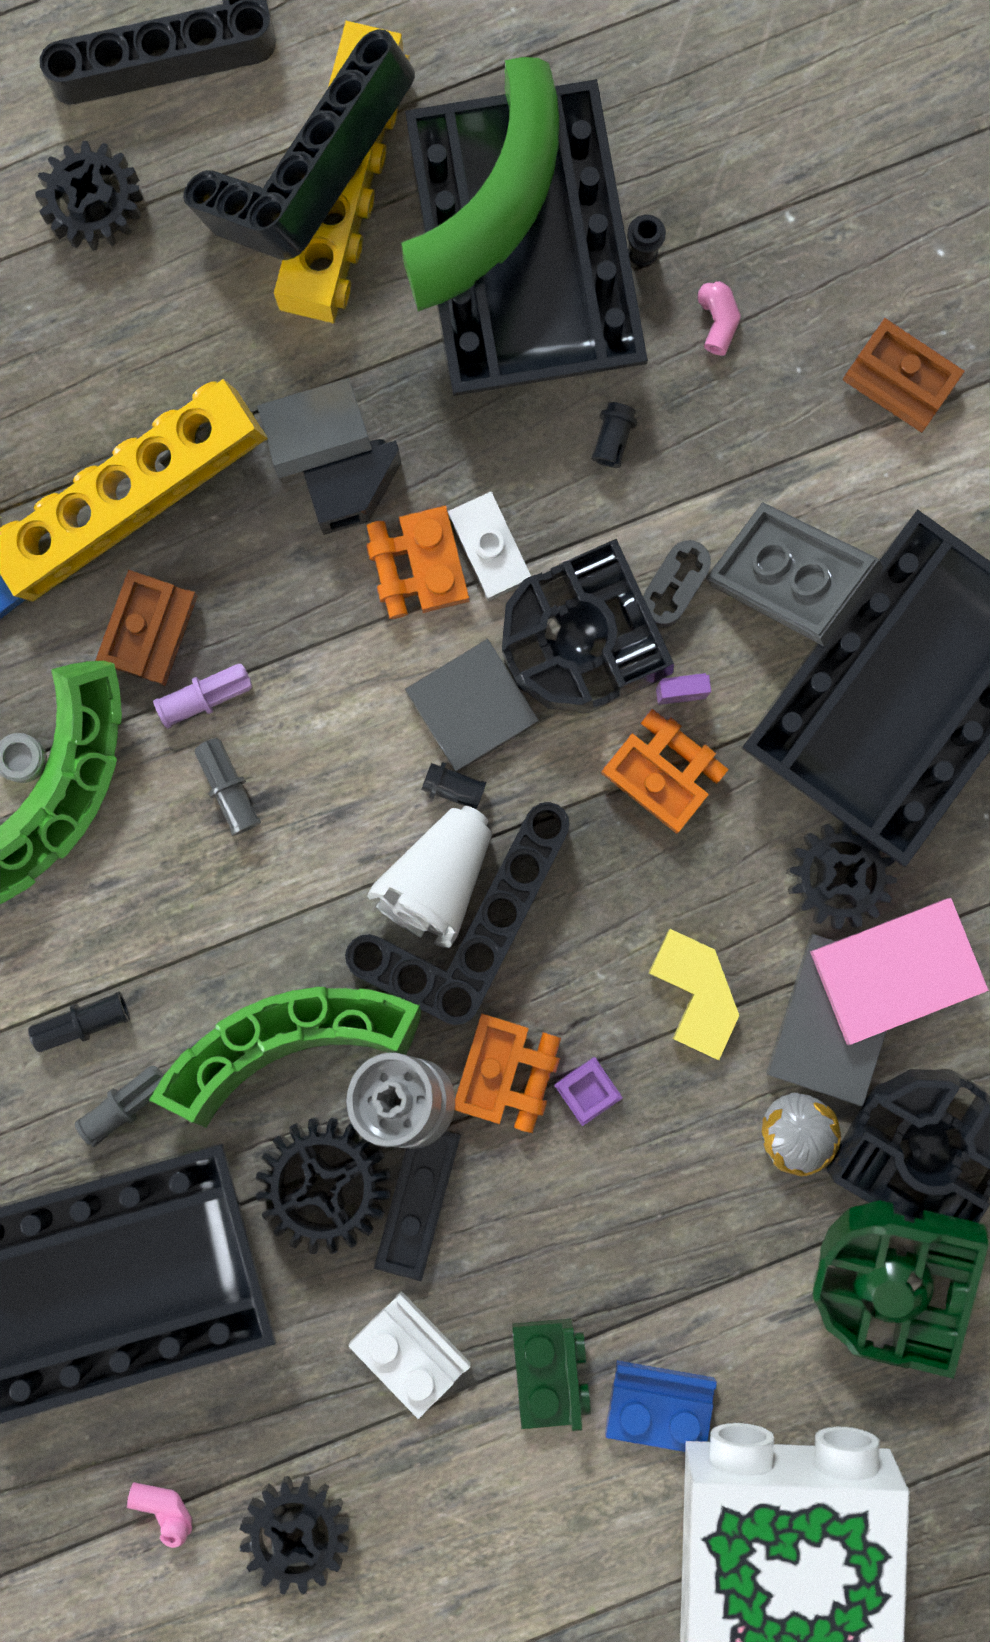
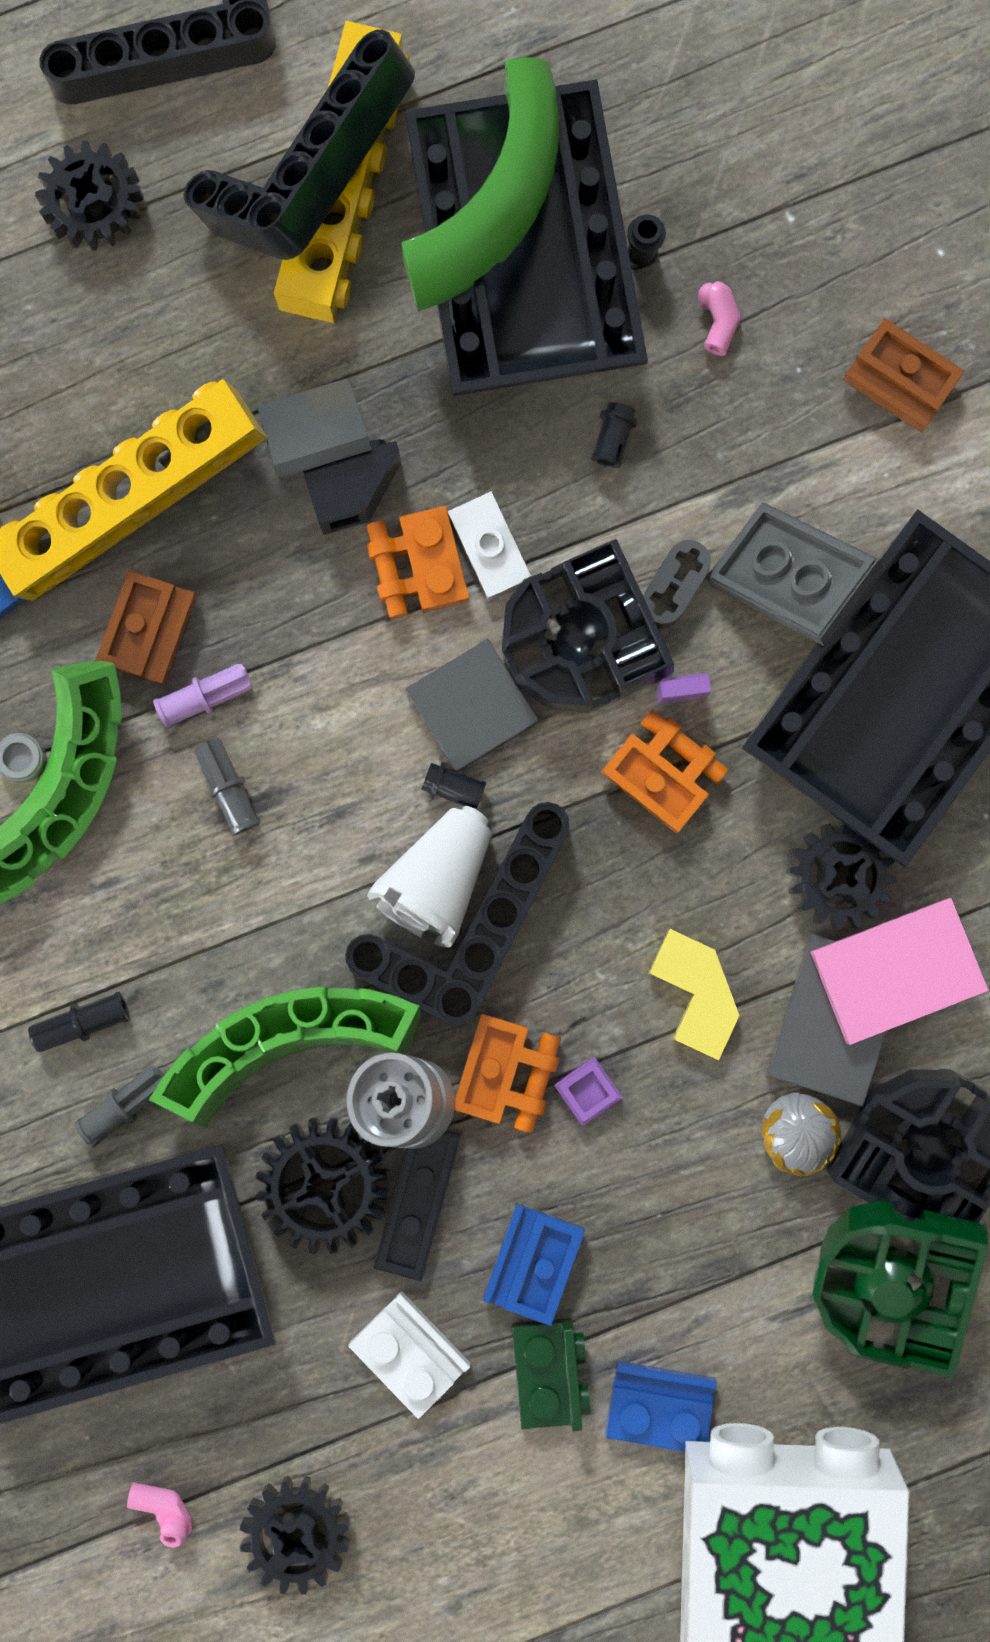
none -> blue plate [483,1203,585,1326]

